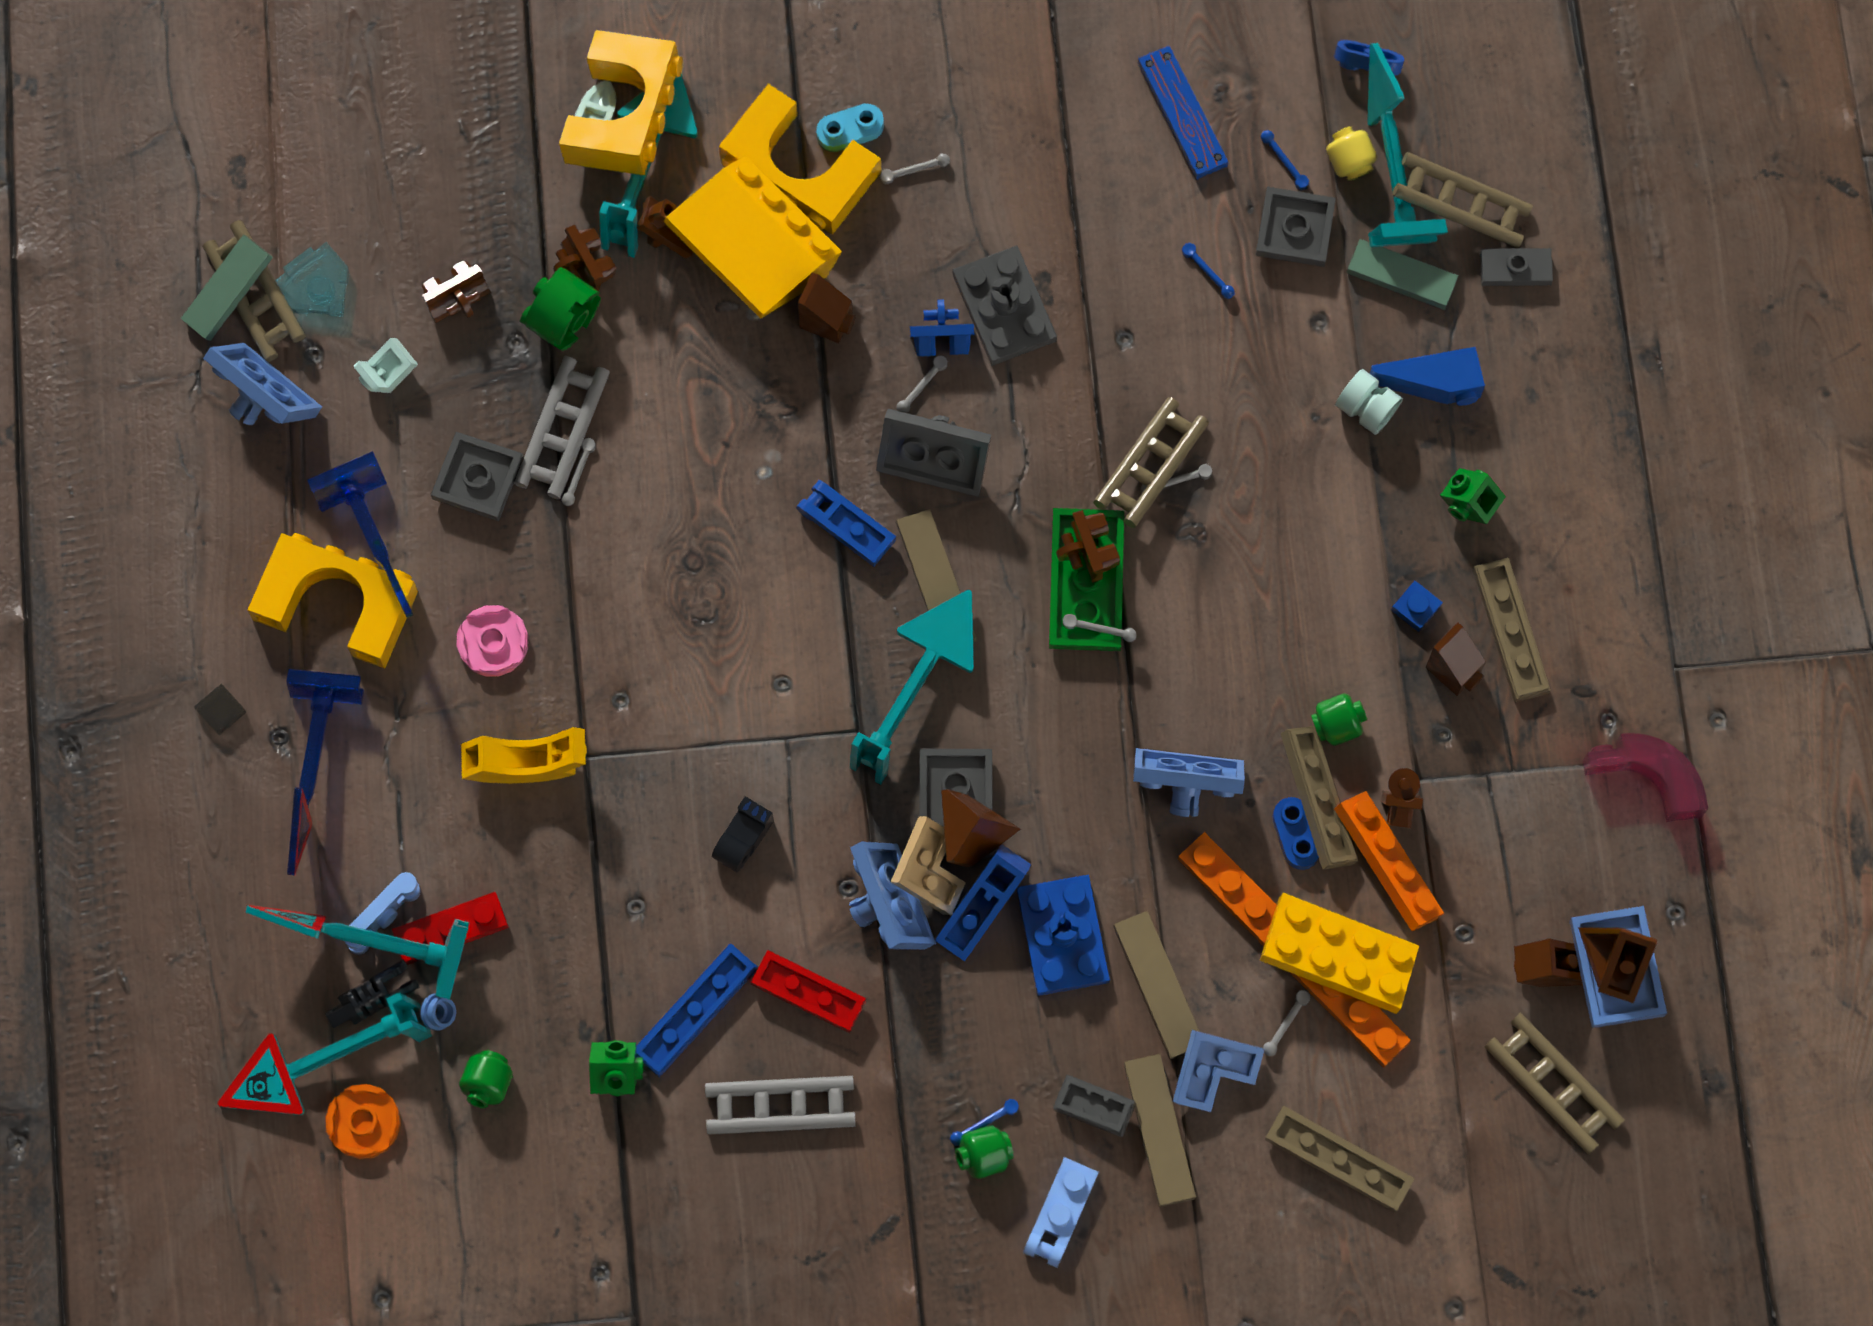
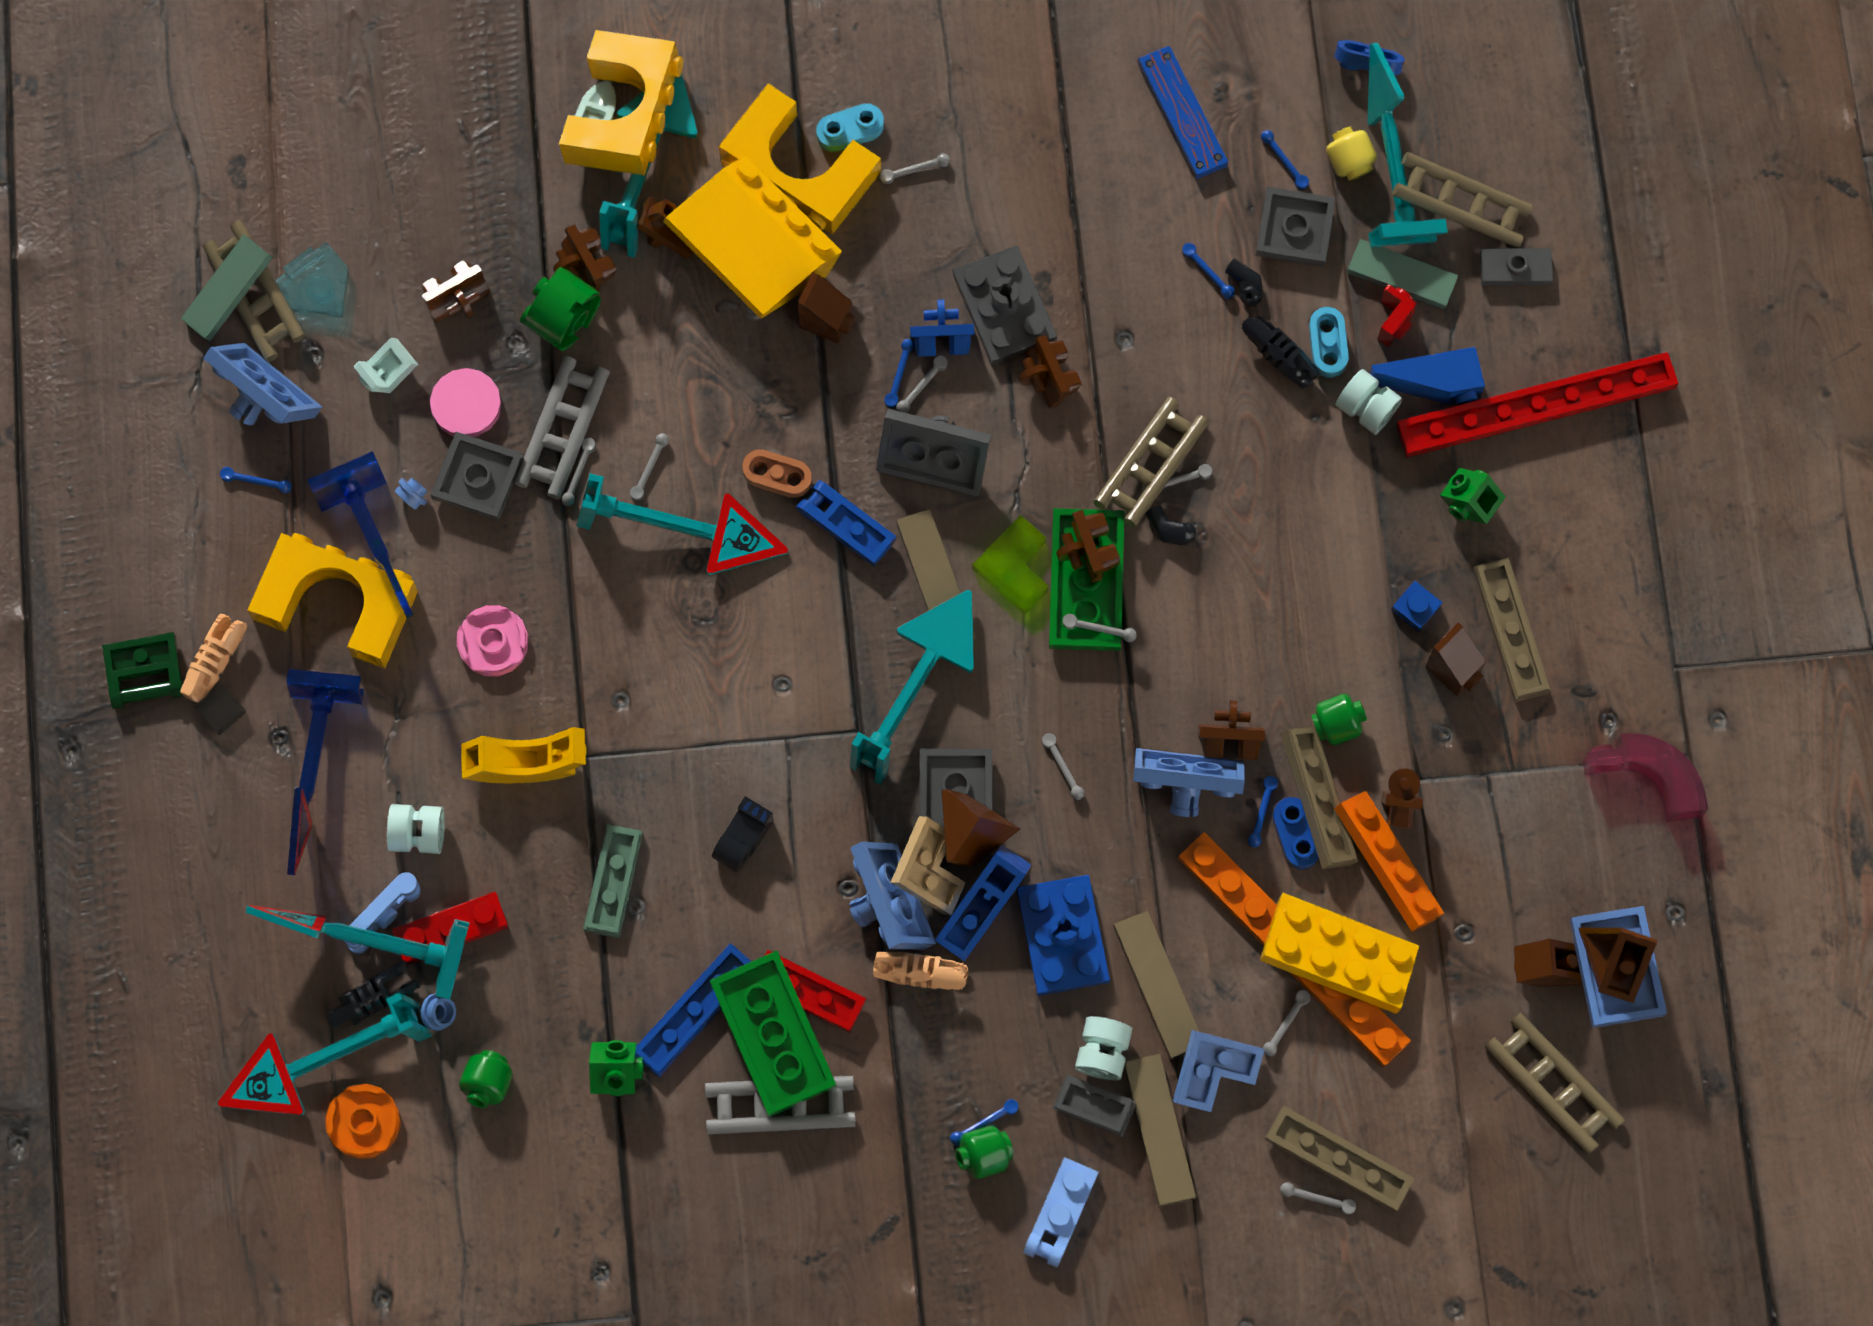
none -> dark green plate [102,632,185,709]
none -> light nougat hinge [180,613,247,704]
none -> blue hinge [220,467,292,494]
none -> light aqua wheel [387,804,445,854]
none -> medium blue plate [395,478,428,510]
none -> bright pink tile [430,368,501,437]
none -> teal piece [576,473,788,575]
none -> sand green tile [583,824,643,938]
none -> light grey hinge [630,433,669,501]
none -> green plate [709,950,837,1117]
none -> nougat plate [742,450,812,498]
none -> light nougat hinge [873,952,969,991]
none -> blue hinge [884,339,915,408]
none -> clear neon green plate [972,515,1049,615]
none -> reddish brown hips [1018,335,1082,408]
none -> light grey hinge [1042,733,1085,800]
none -> light aqua wheel [1075,1016,1133,1081]
none -> black arm [1145,506,1196,545]
none -> reddish brown hips [1198,700,1265,760]
none -> black arm [1225,258,1263,306]
none -> black hinge [1241,316,1320,389]
none -> blue hinge [1247,776,1278,847]
none -> light grey hinge [1280,1182,1356,1215]
none -> medium azure plate [1309,307,1349,378]
none -> red bracket [1377,284,1417,347]
none -> red plate [1396,352,1679,458]

